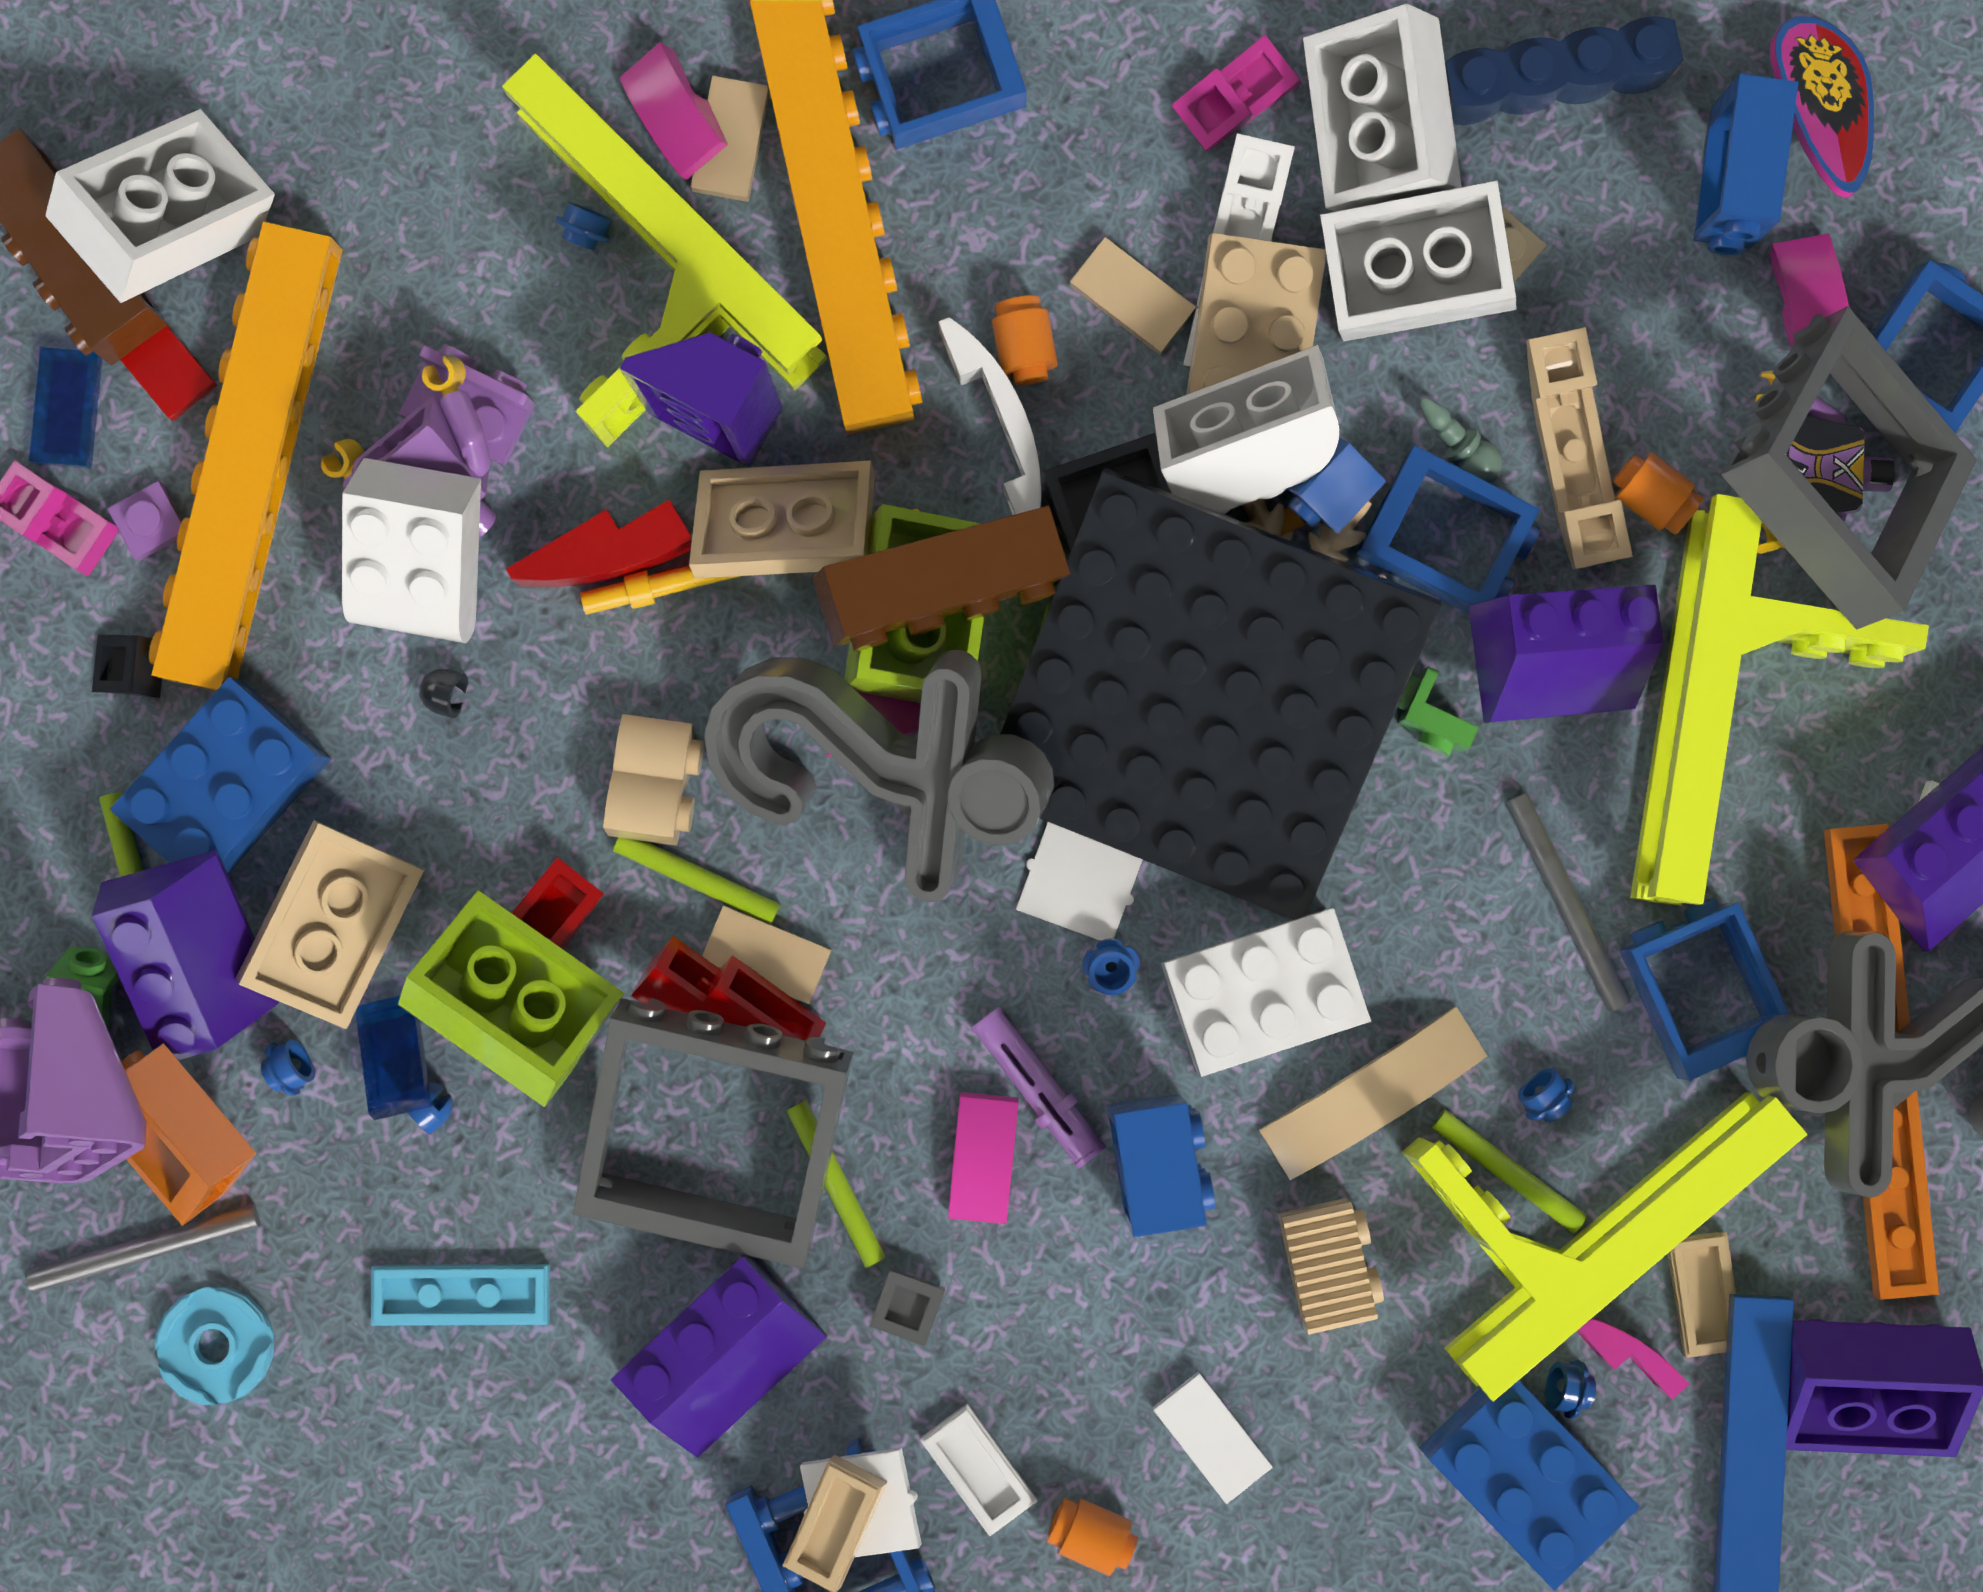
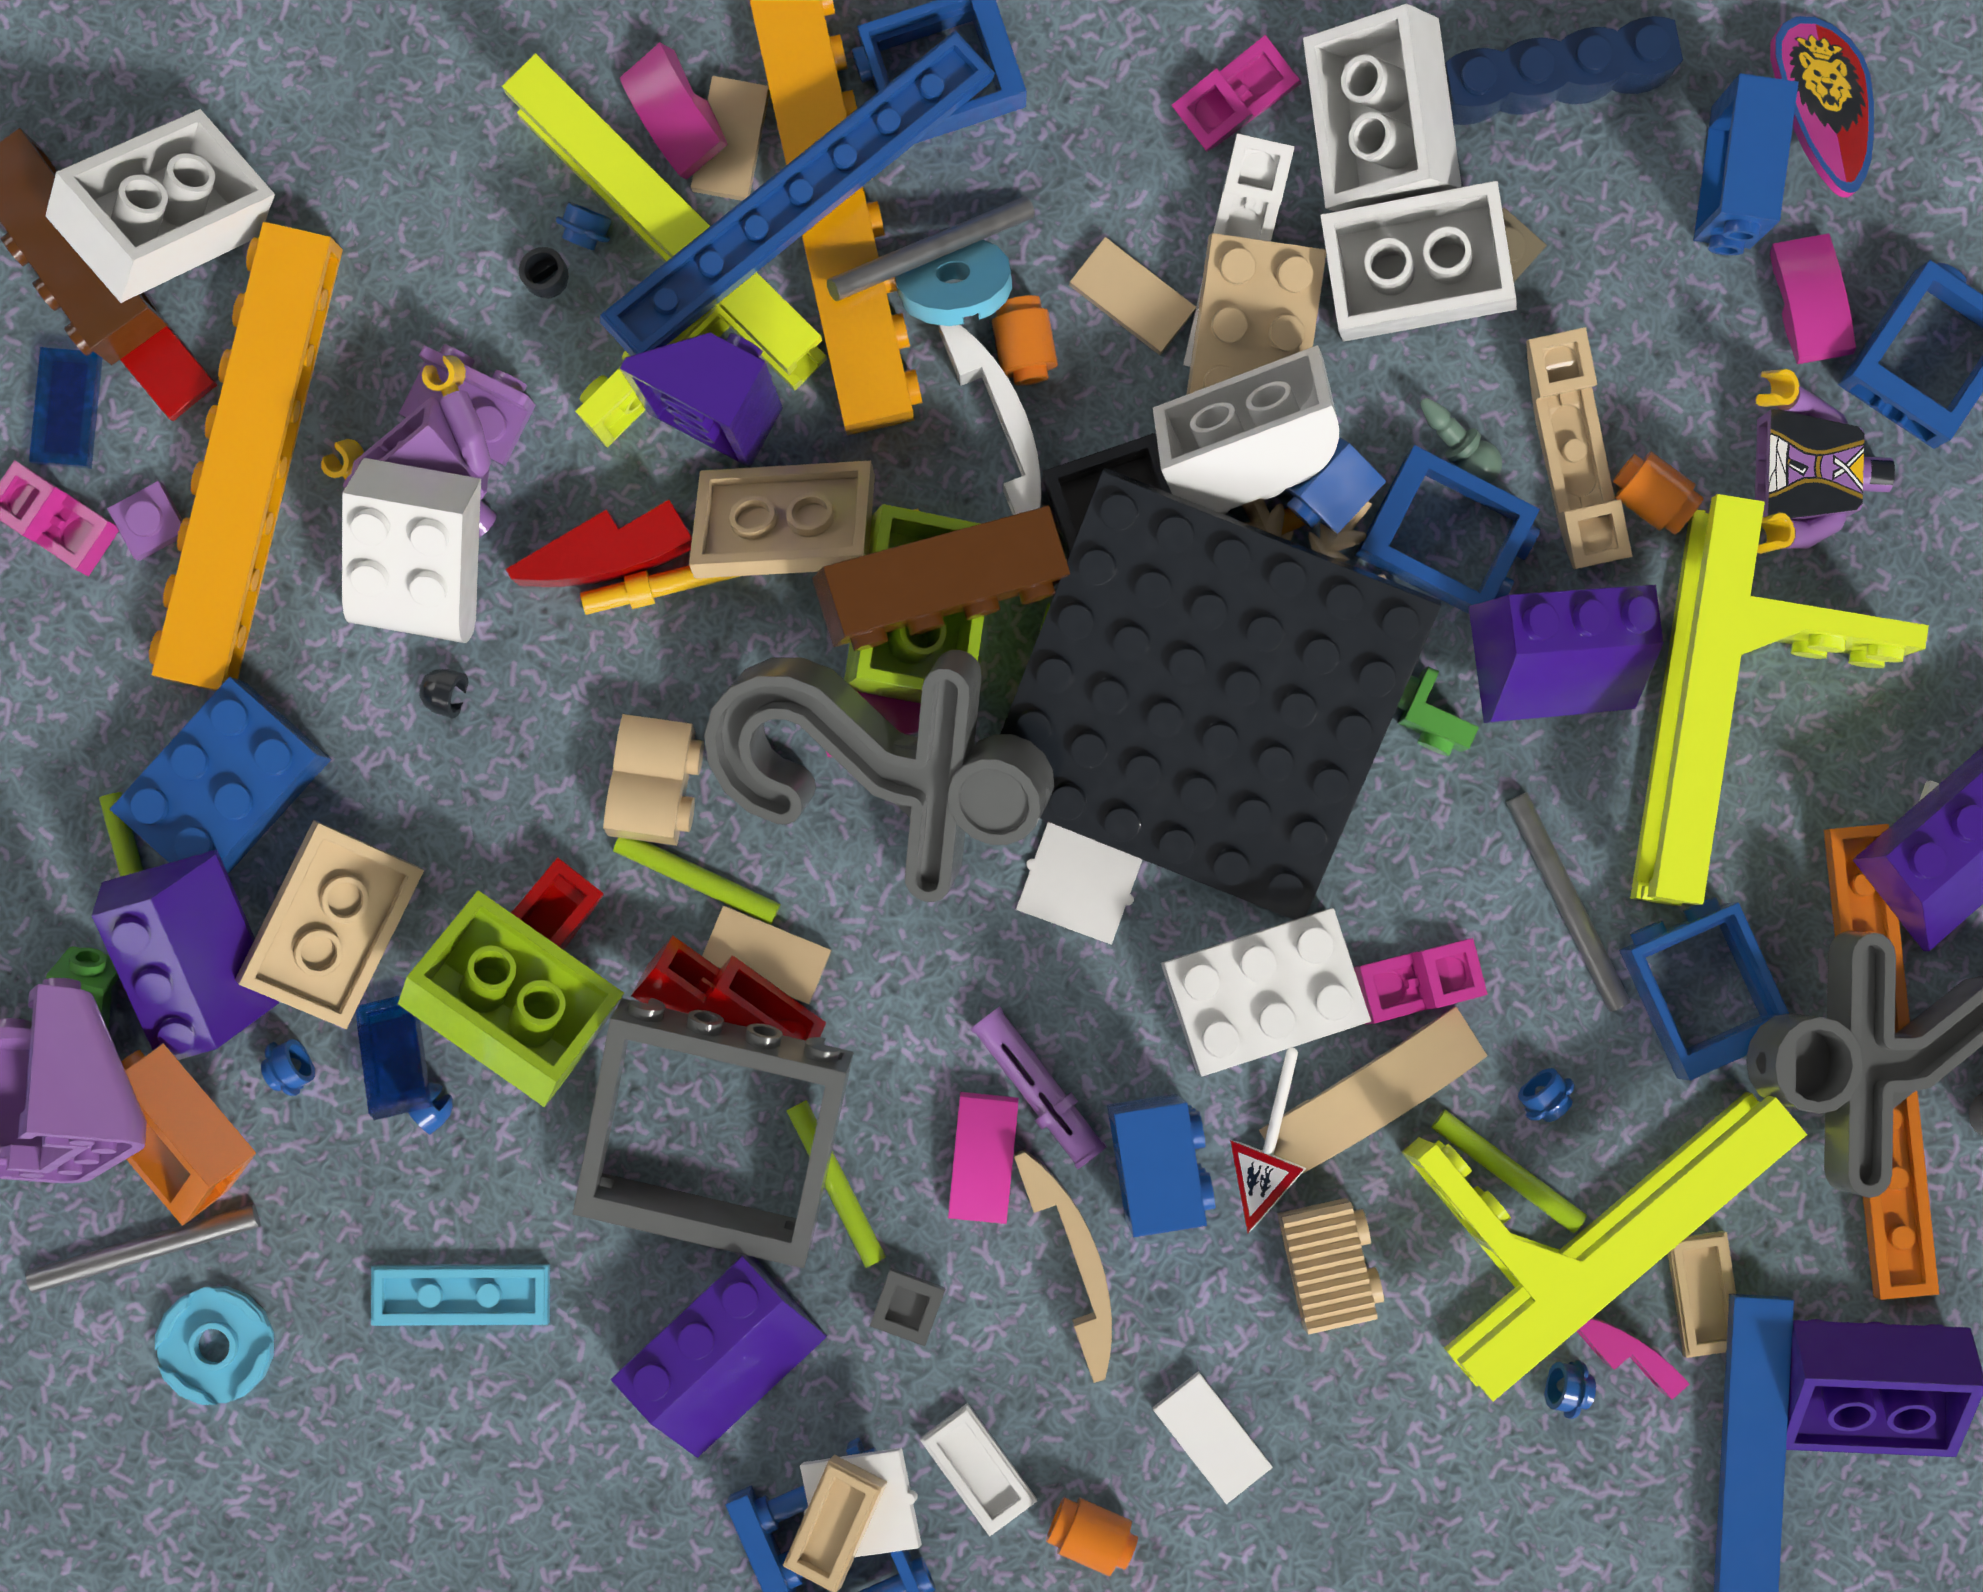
black slope [92,635,162,698] -> none
blue plate [1082,939,1140,995] -> none
blue brick [1419,1380,1640,1591] -> none
dark grey window [1721,306,1977,630] -> none
none -> black hinge [519,247,569,299]
none -> blue tile [600,30,995,356]
none -> flat silver bar [827,196,1035,301]
none -> medium azure tile [896,239,1012,326]
none -> tan slope [1014,1149,1112,1383]
none -> piece [1230,1047,1306,1233]
none -> dark pink slope [1353,938,1488,1025]

